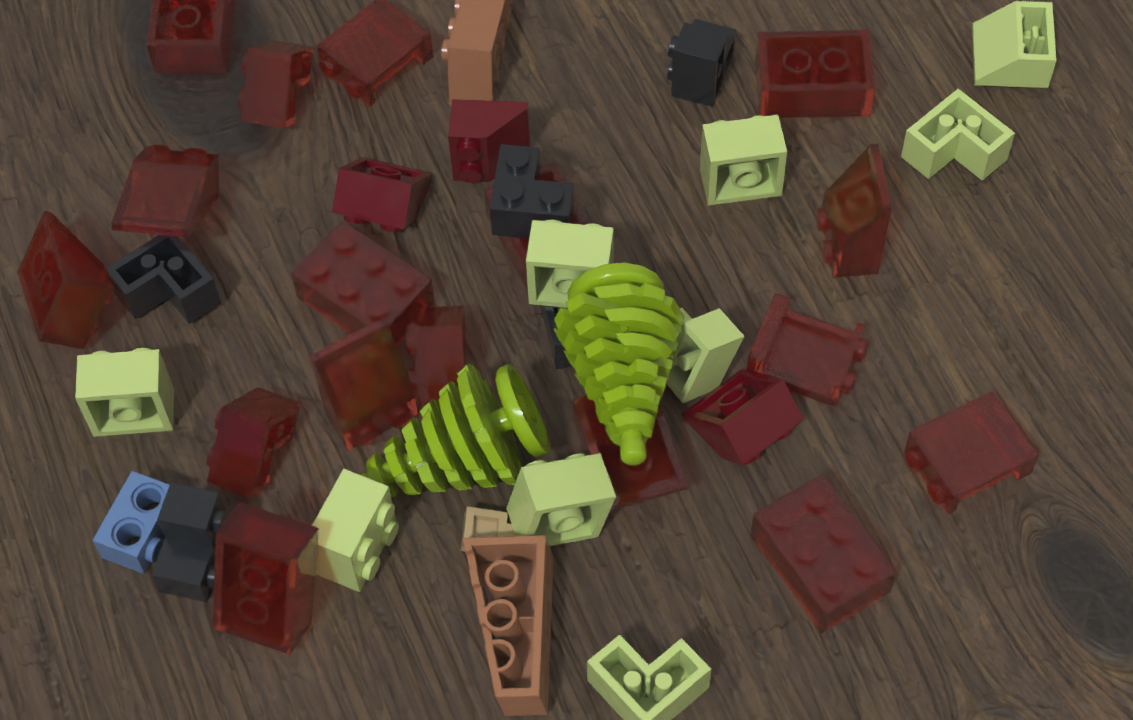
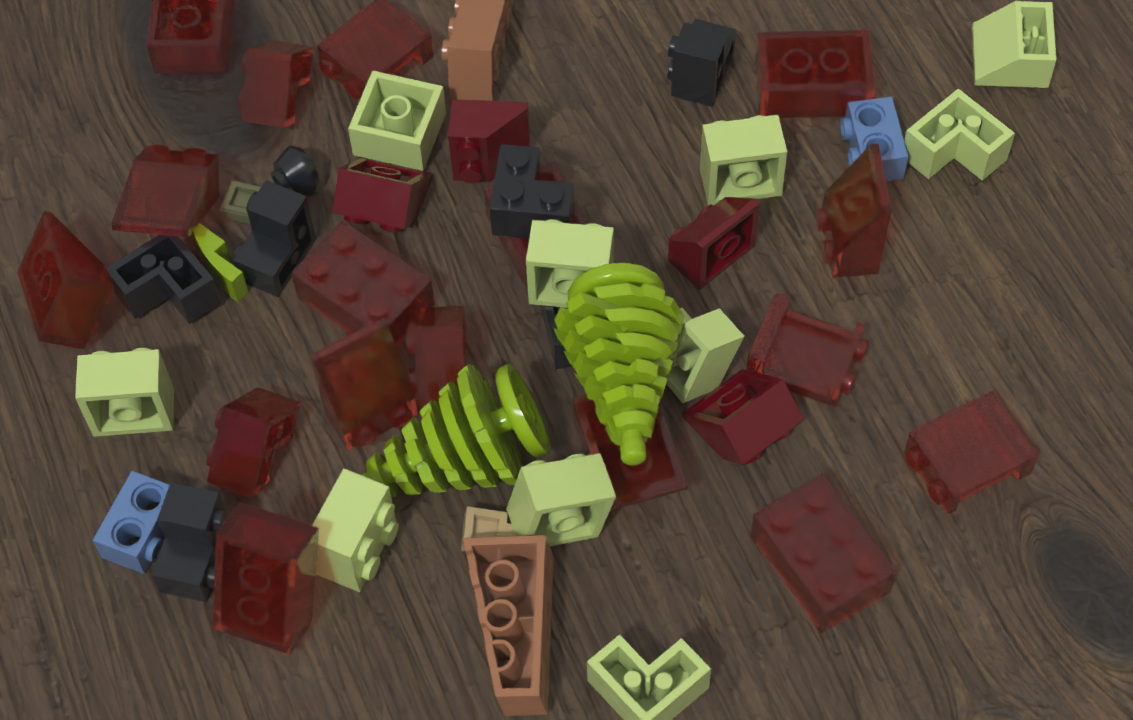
none -> lime slope [192,222,248,303]
none -> olive tile [219,180,261,224]
none -> black brick [233,180,316,298]
none -> black cone [271,145,319,194]
none -> yellowish green brick [348,70,446,171]
none -> dark red slope [668,197,760,290]
none -> medium blue brick [840,97,908,184]

